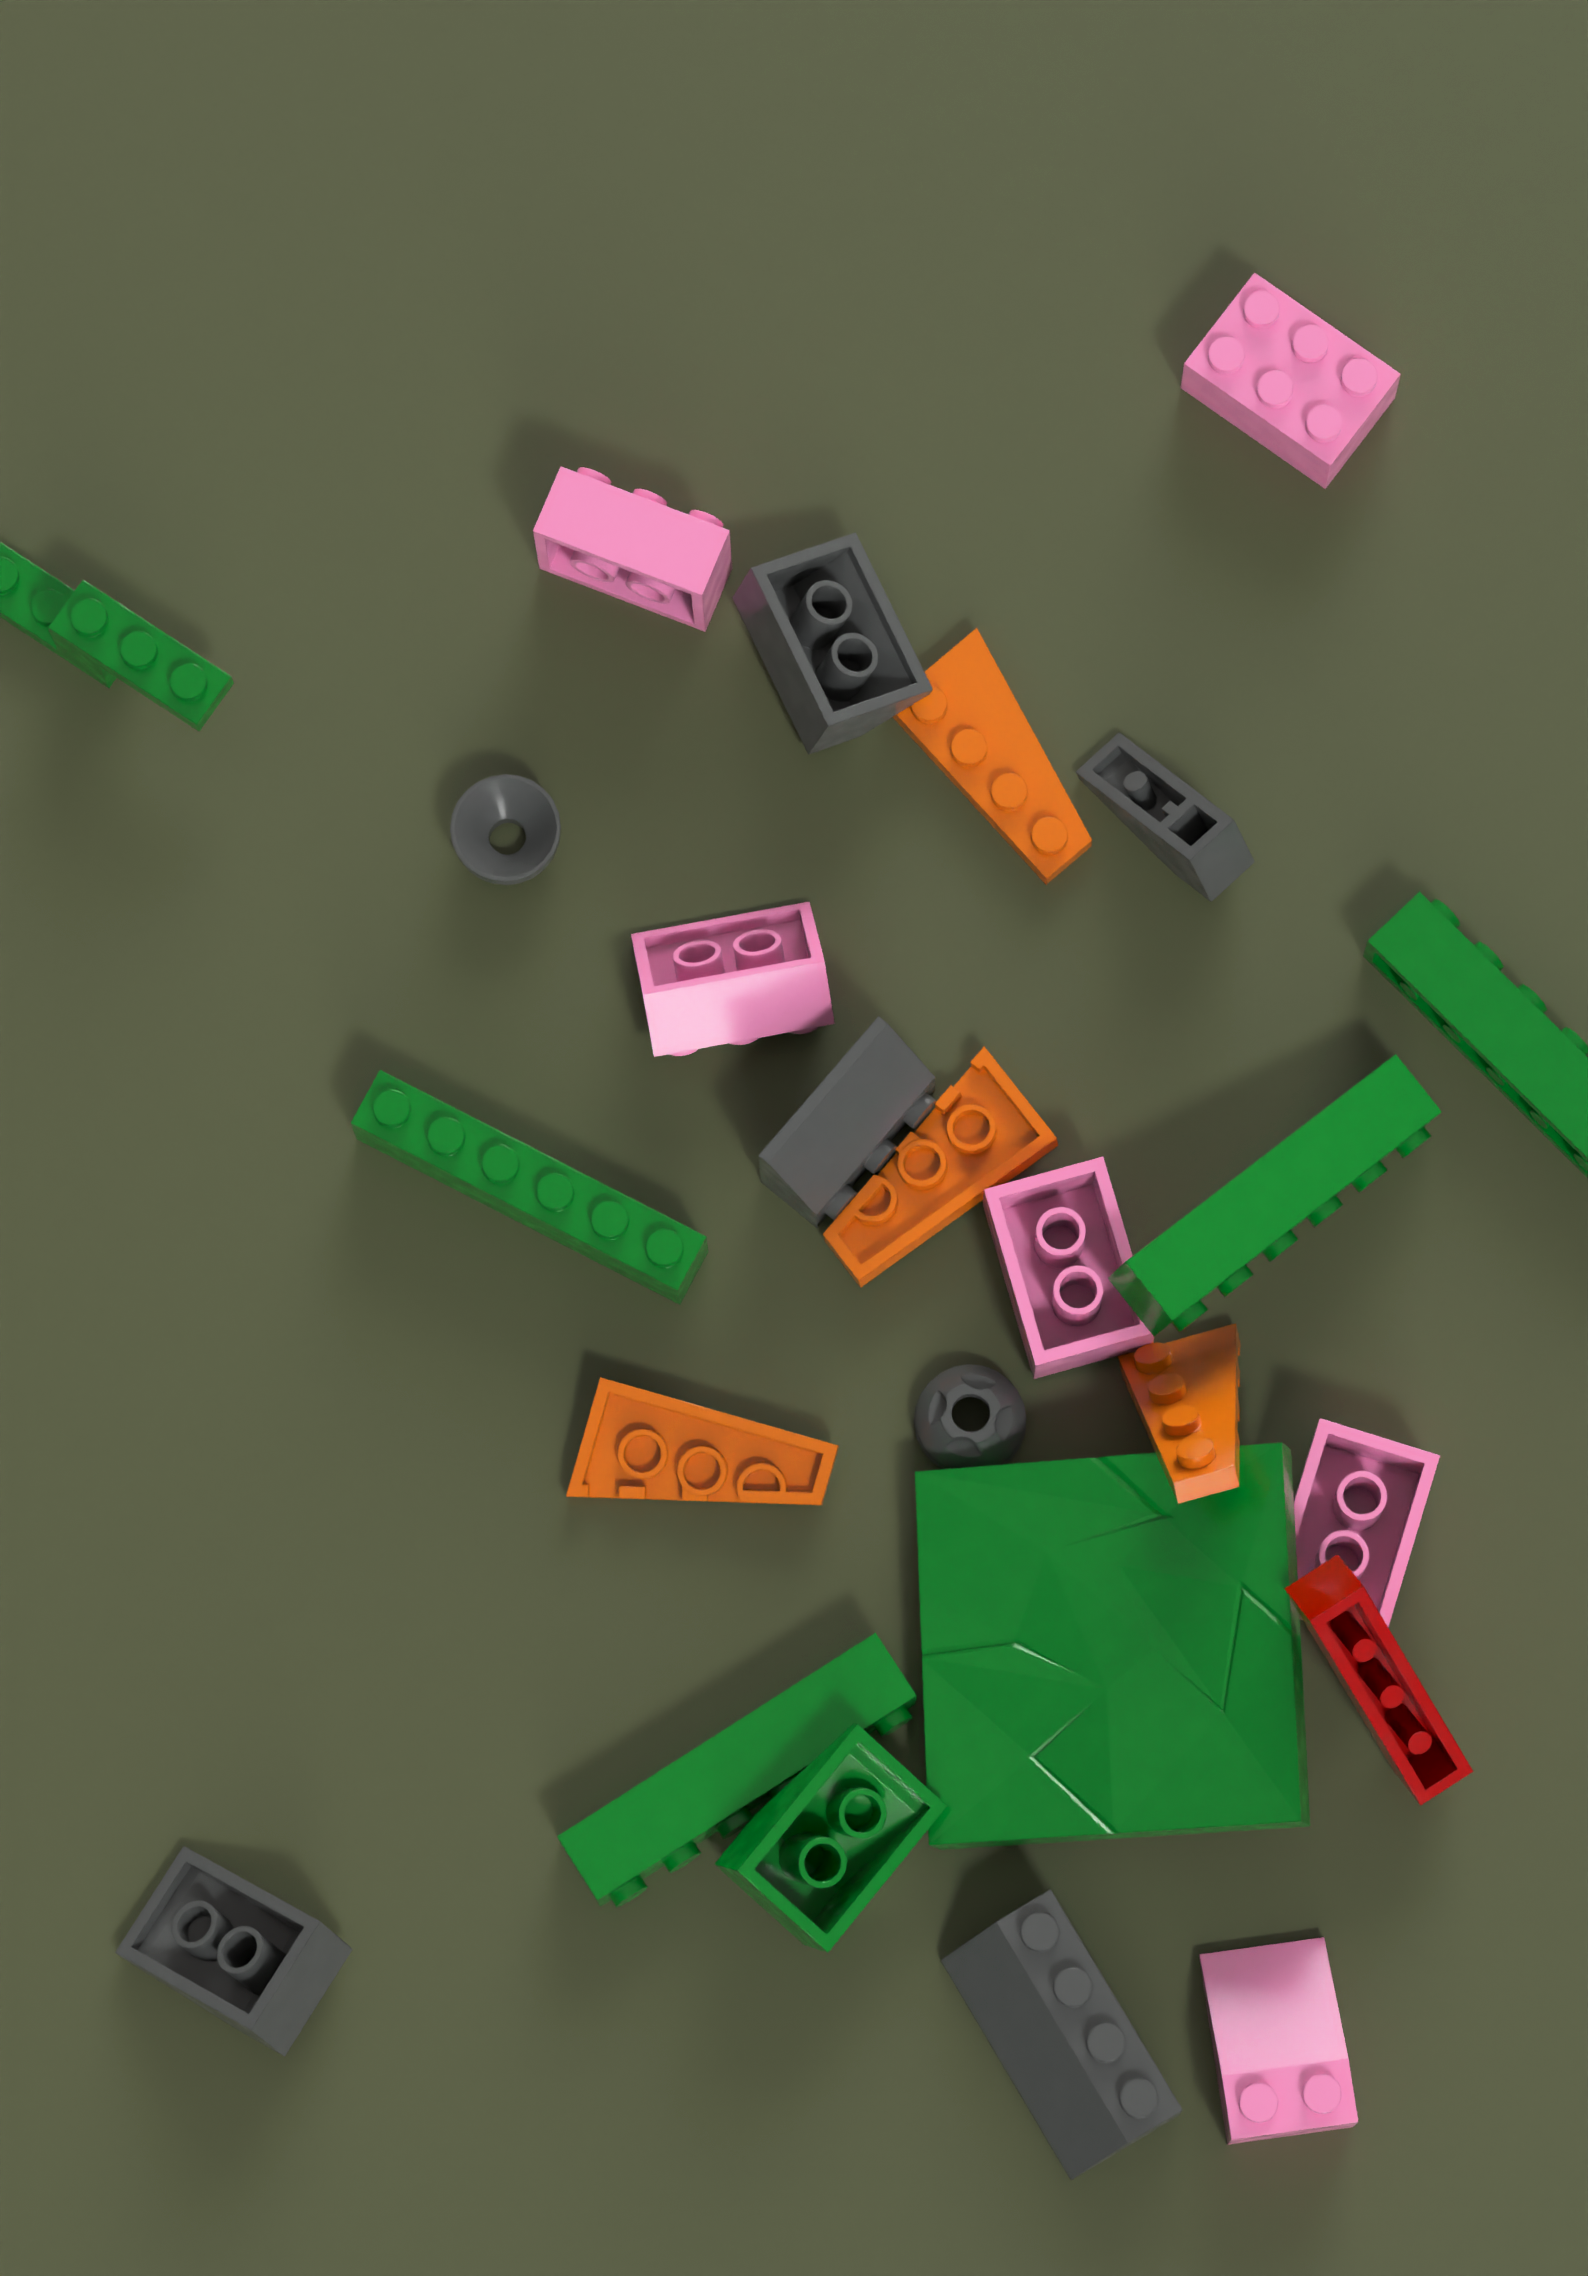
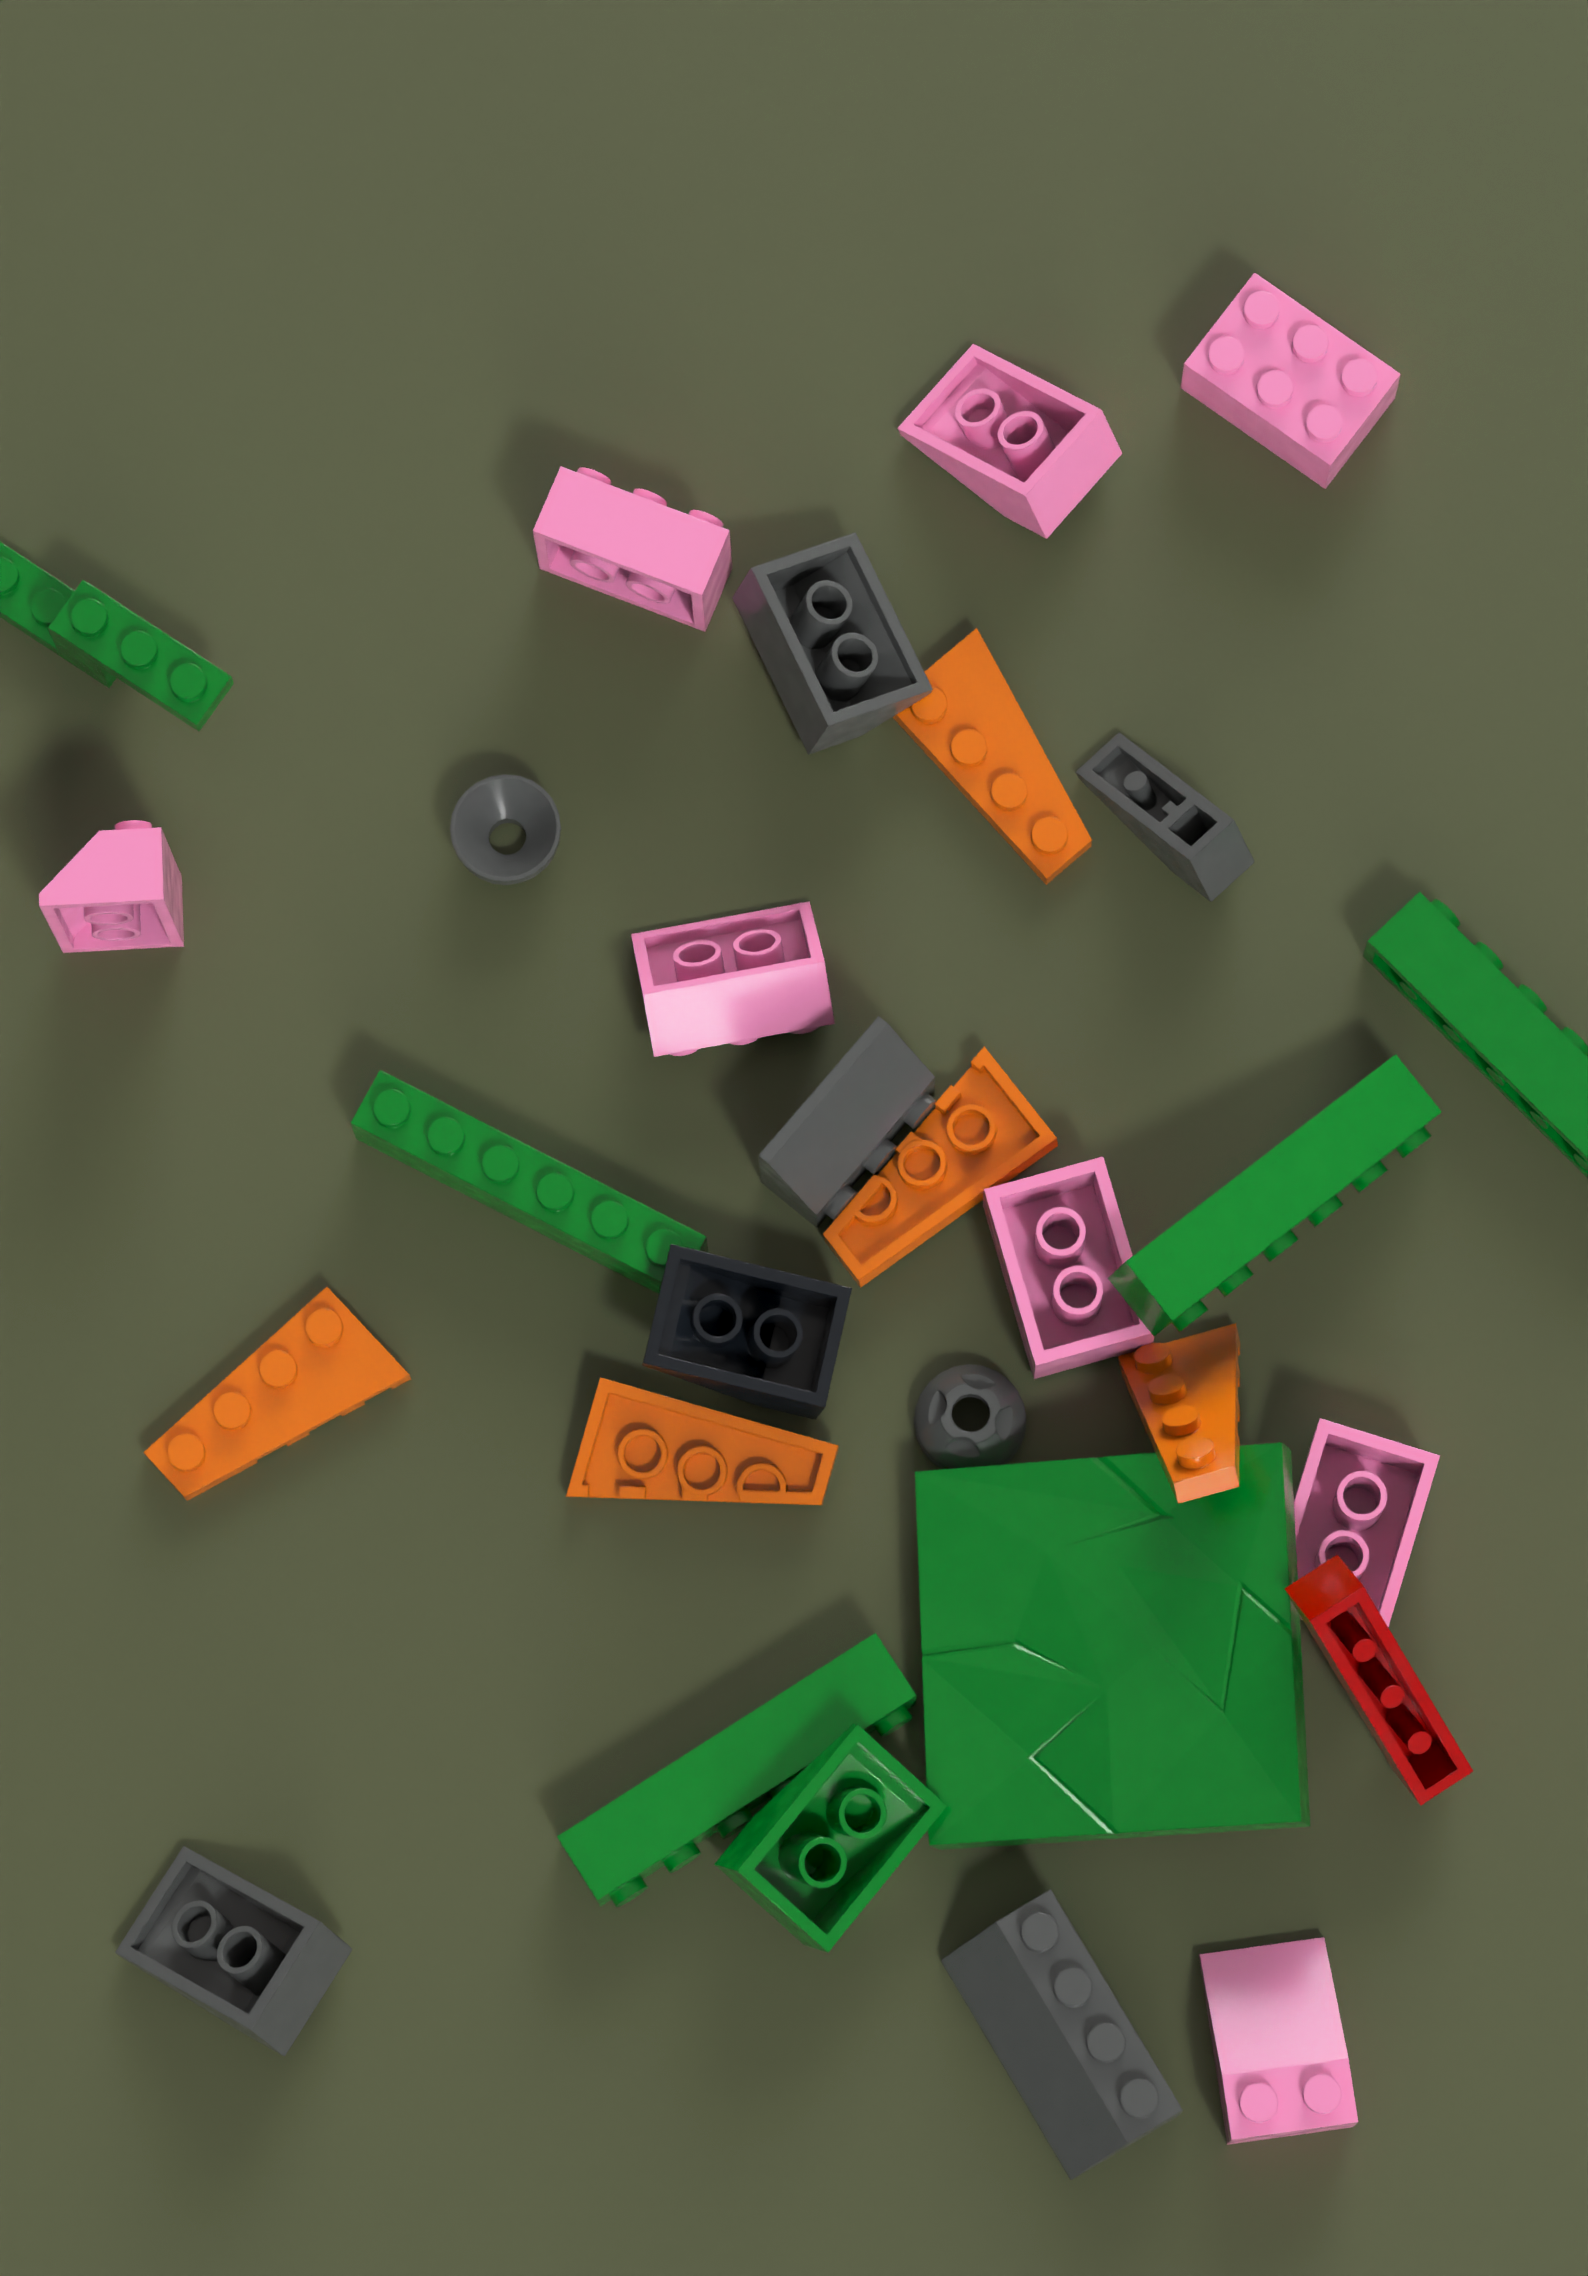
none -> bright pink slope [39,820,184,953]
none -> orange wing [143,1287,411,1501]
none -> black slope [642,1244,852,1420]
none -> bright pink slope [897,344,1122,539]

